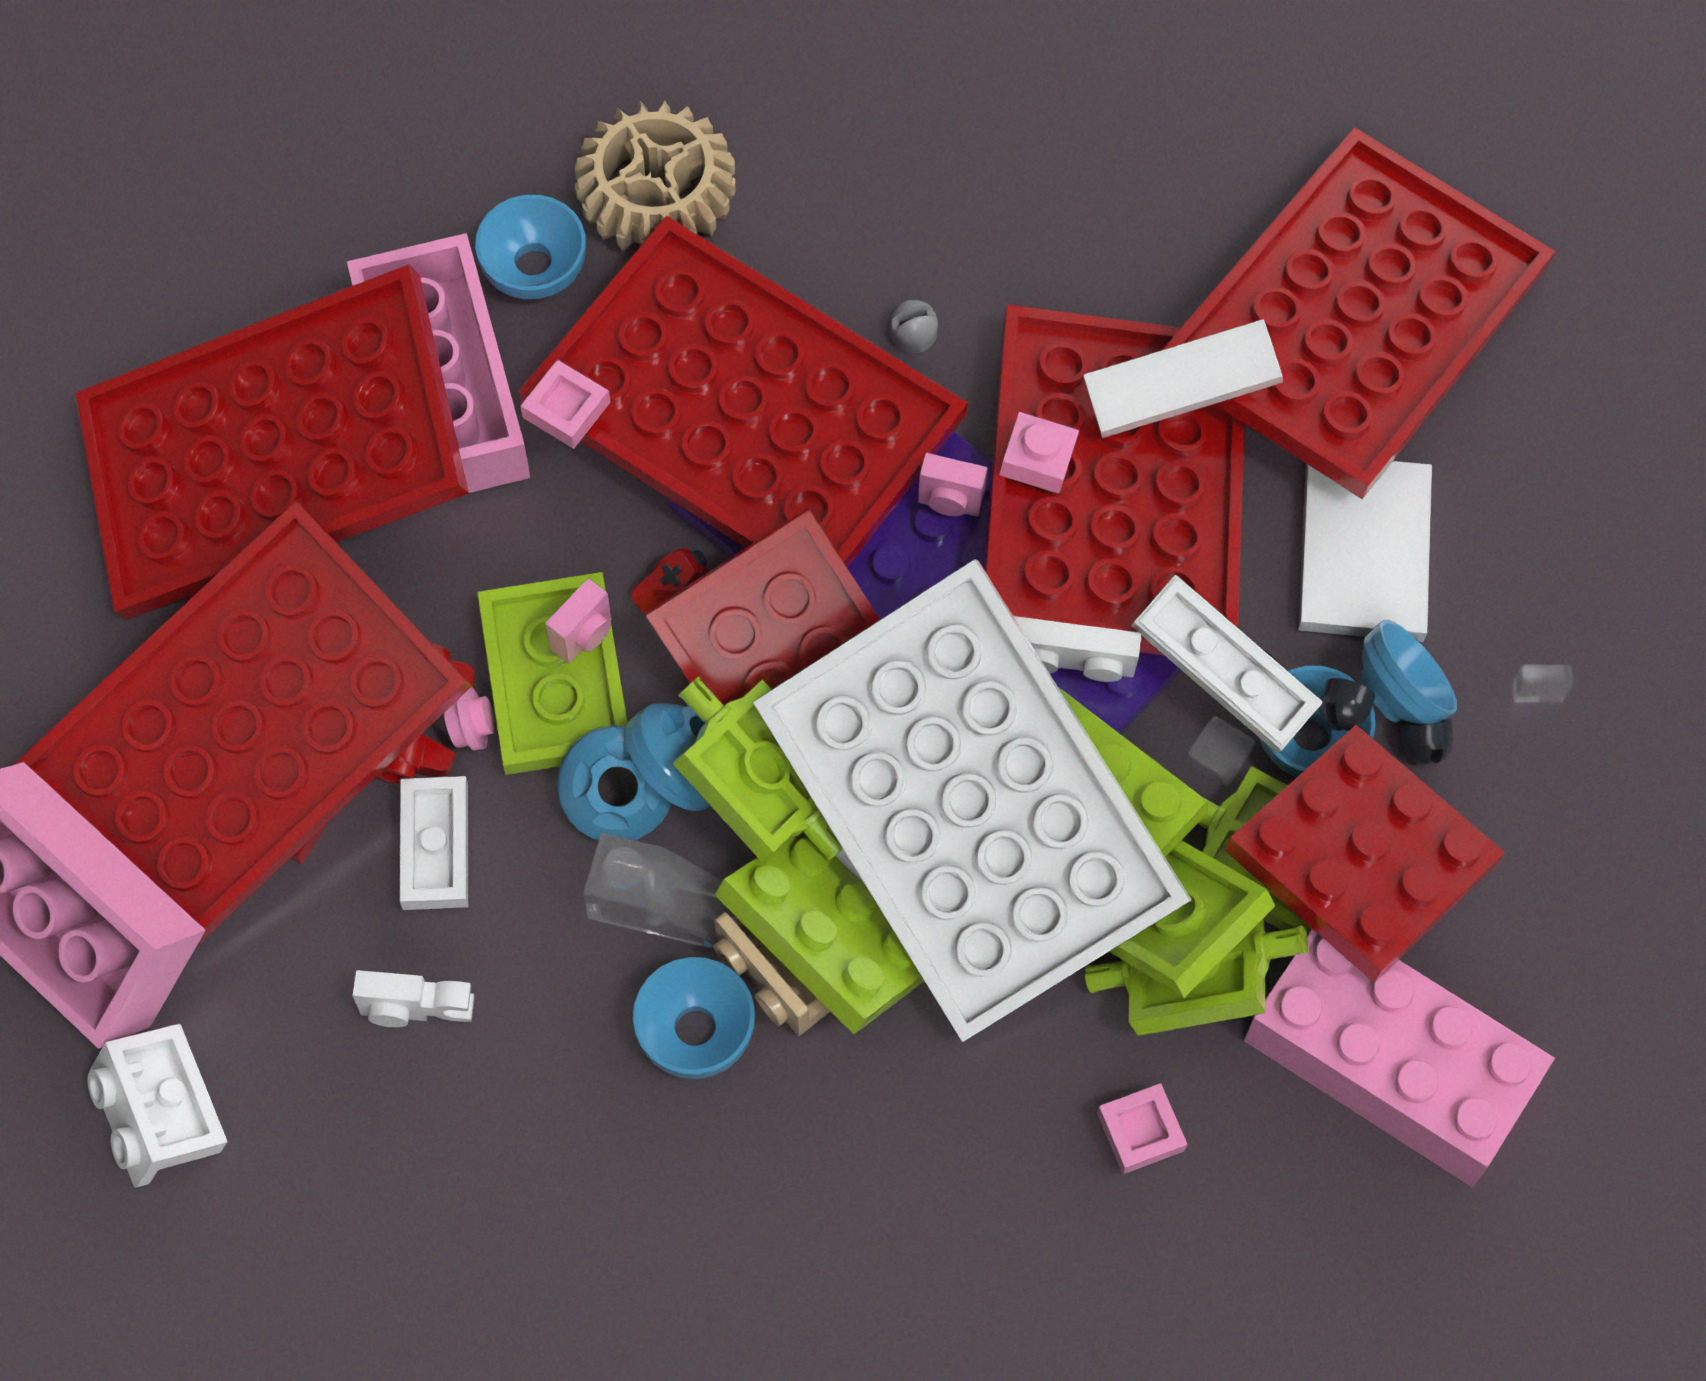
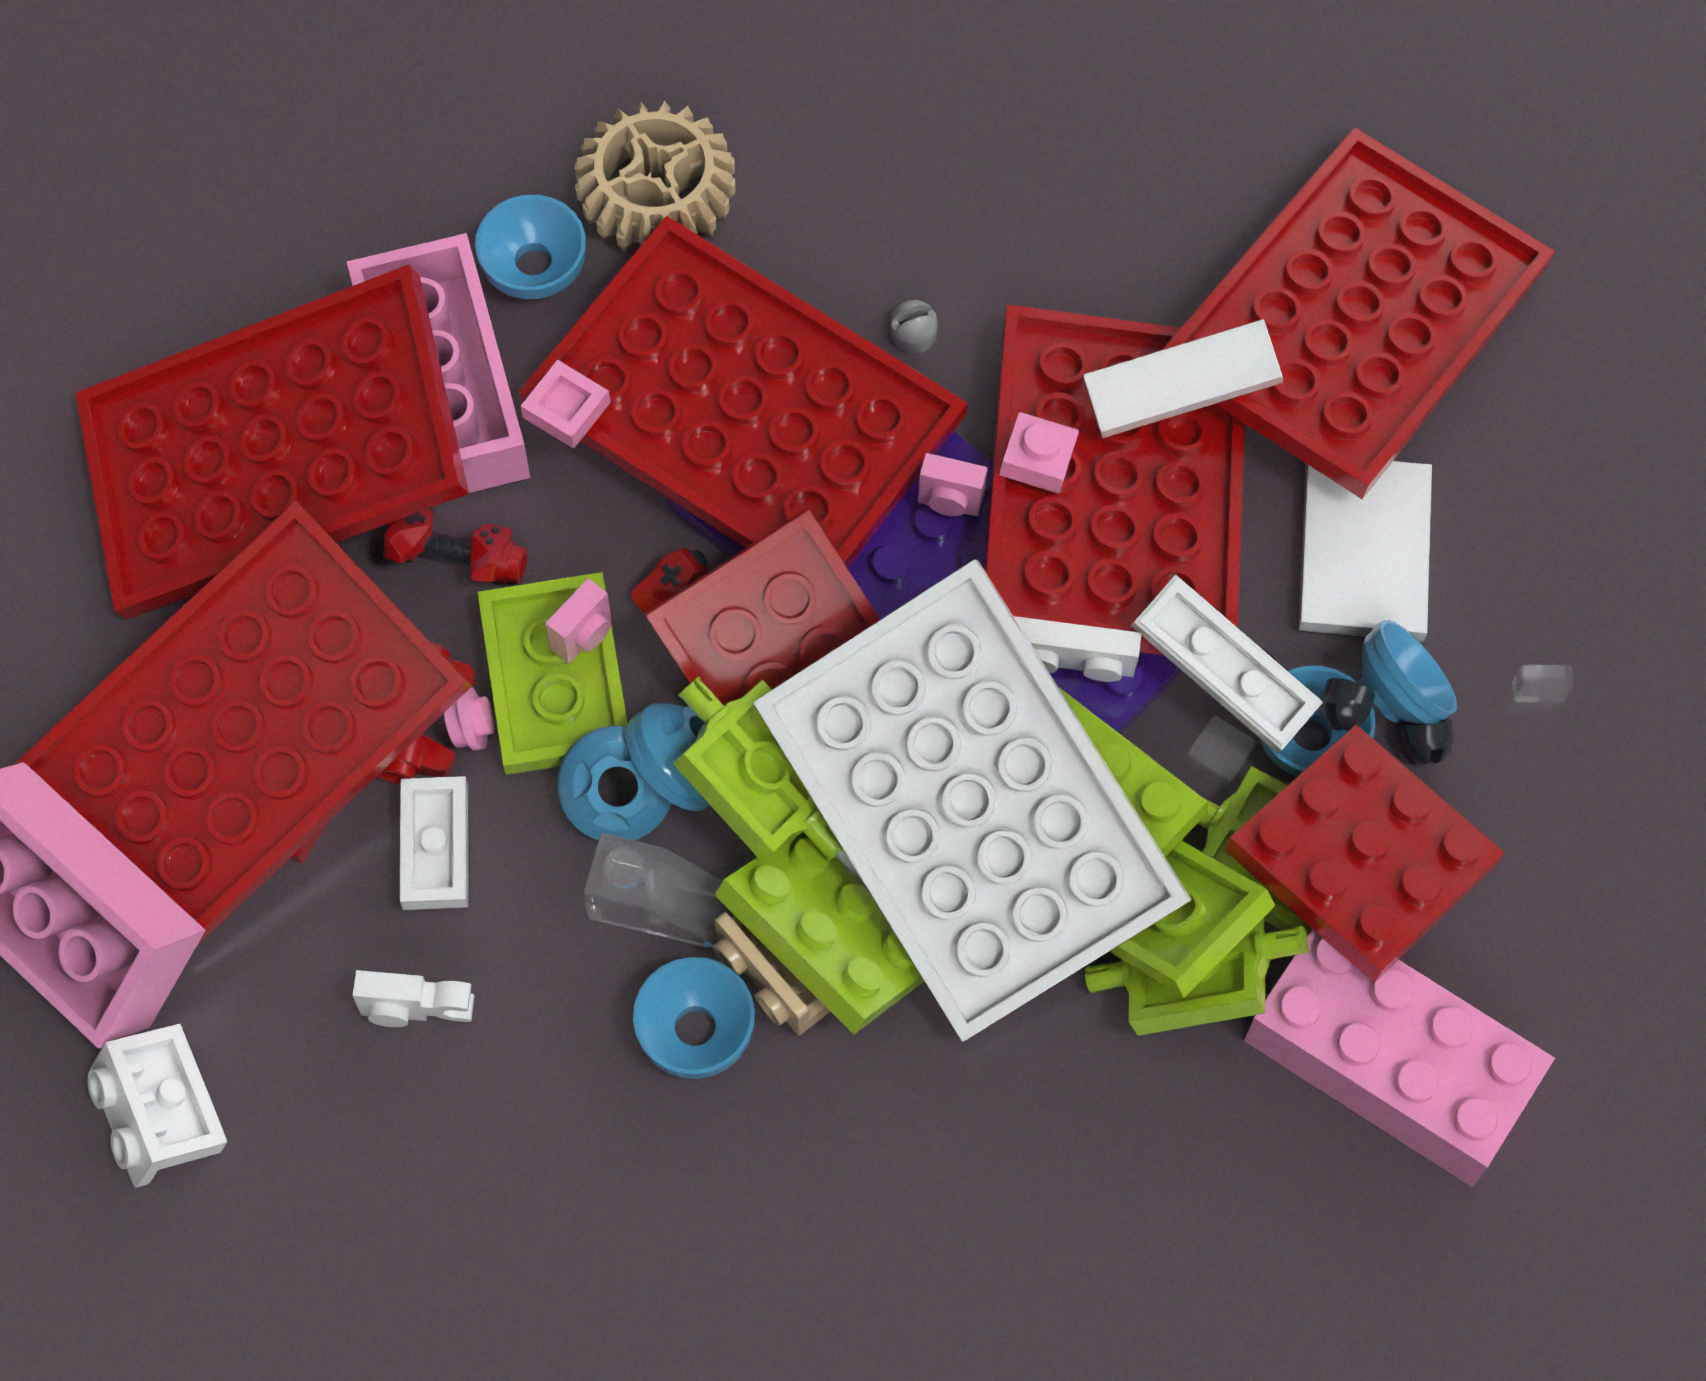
bright pink plate [1097,1083,1187,1174] -> none
none -> red piece [383,509,528,584]

